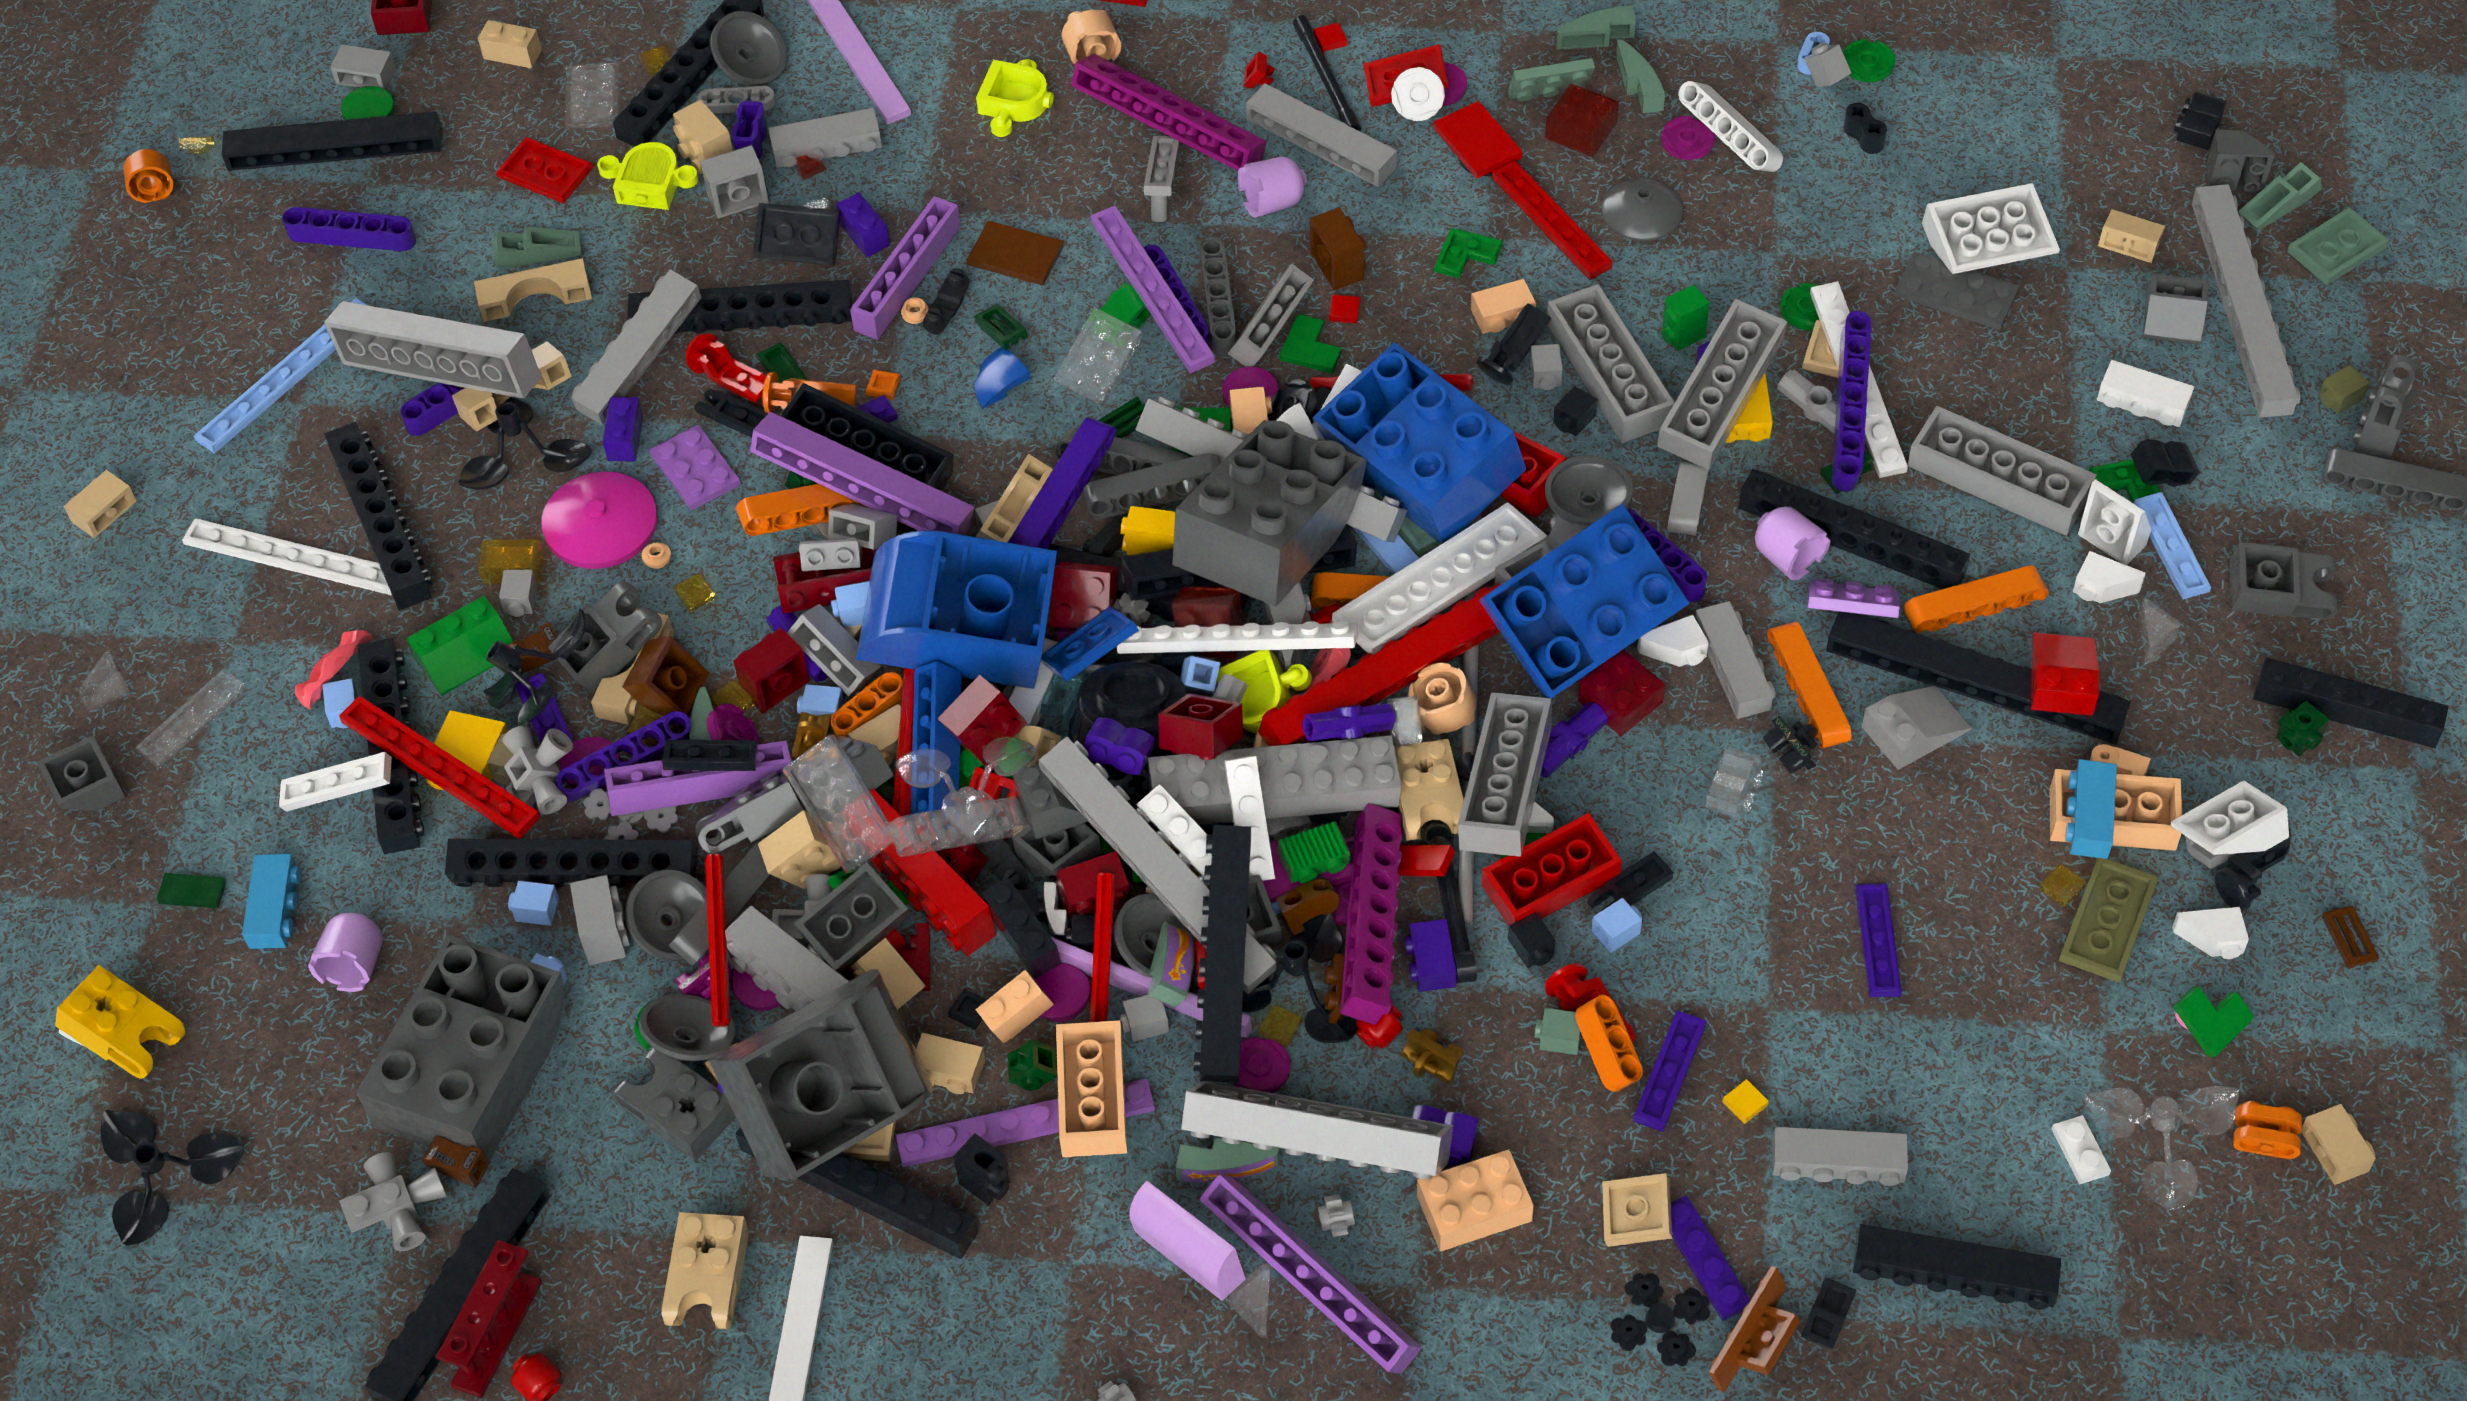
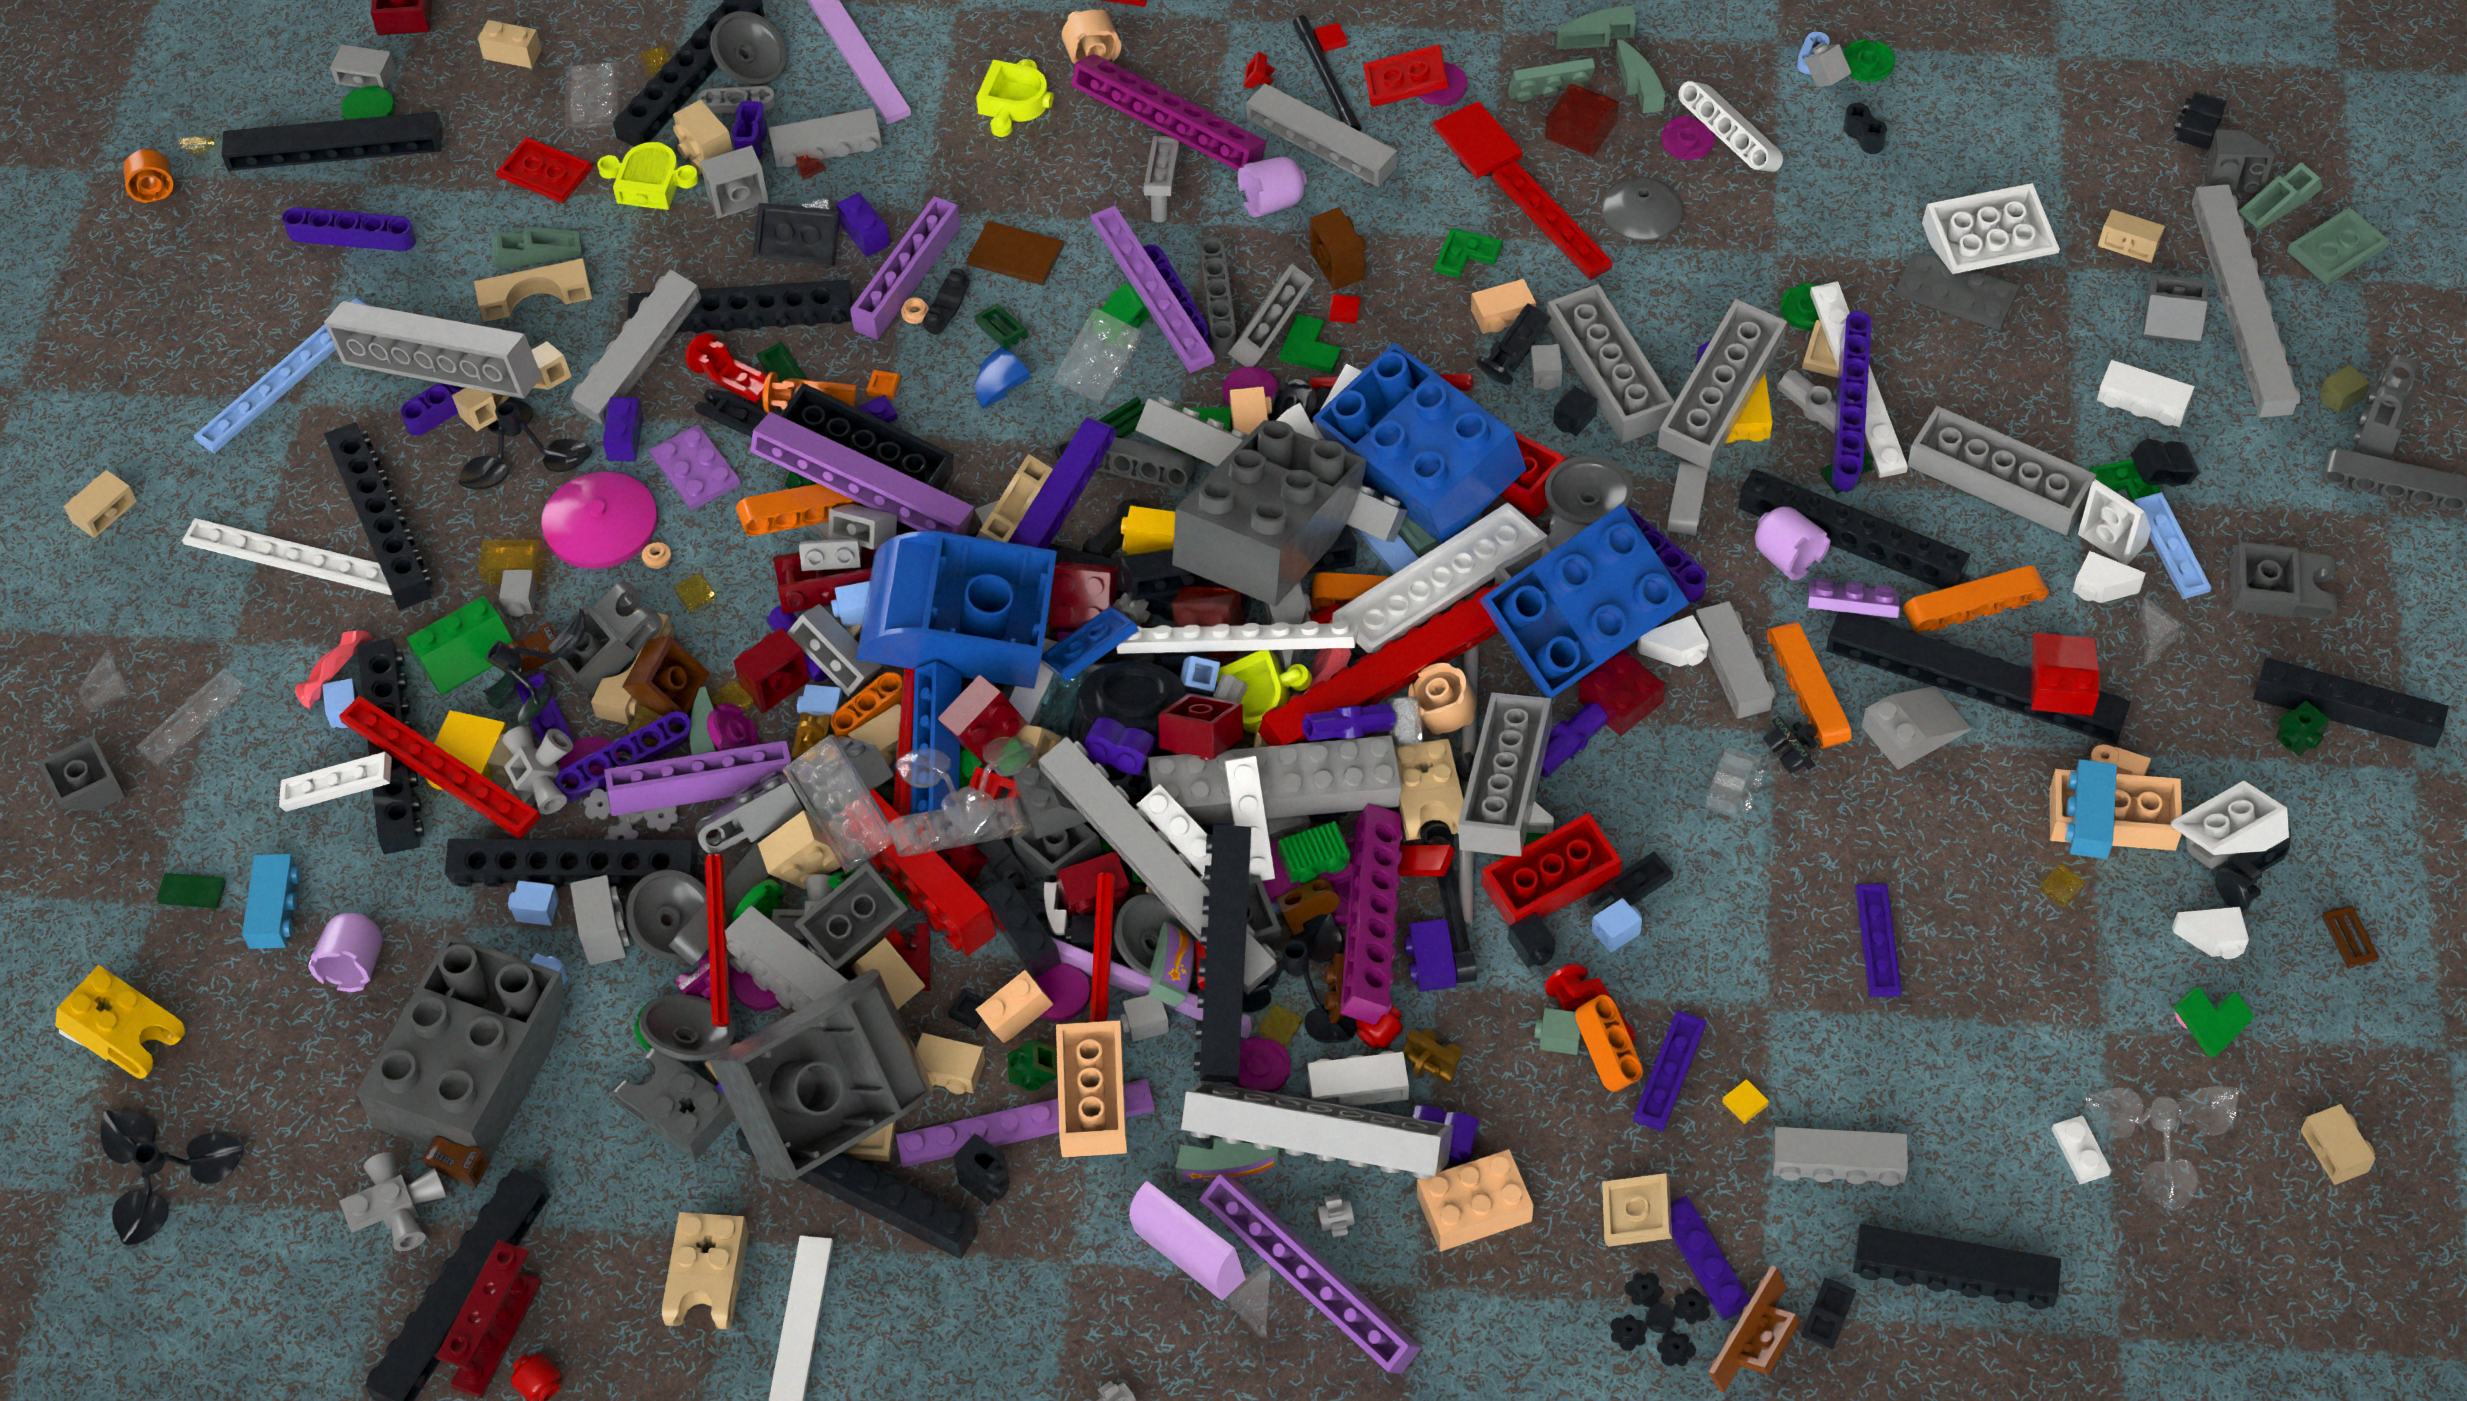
black plate [662,740,758,771] -> none
dark grey beam [1083,453,1221,519] -> none
white tile [1391,67,1445,121] -> none
green brick [1661,285,1710,351] -> none
olive plate [2059,858,2159,983] -> none
orange brick [2233,1101,2302,1159] -> none
none -> green tile [731,879,784,923]
none -> white brick [1308,1051,1409,1107]

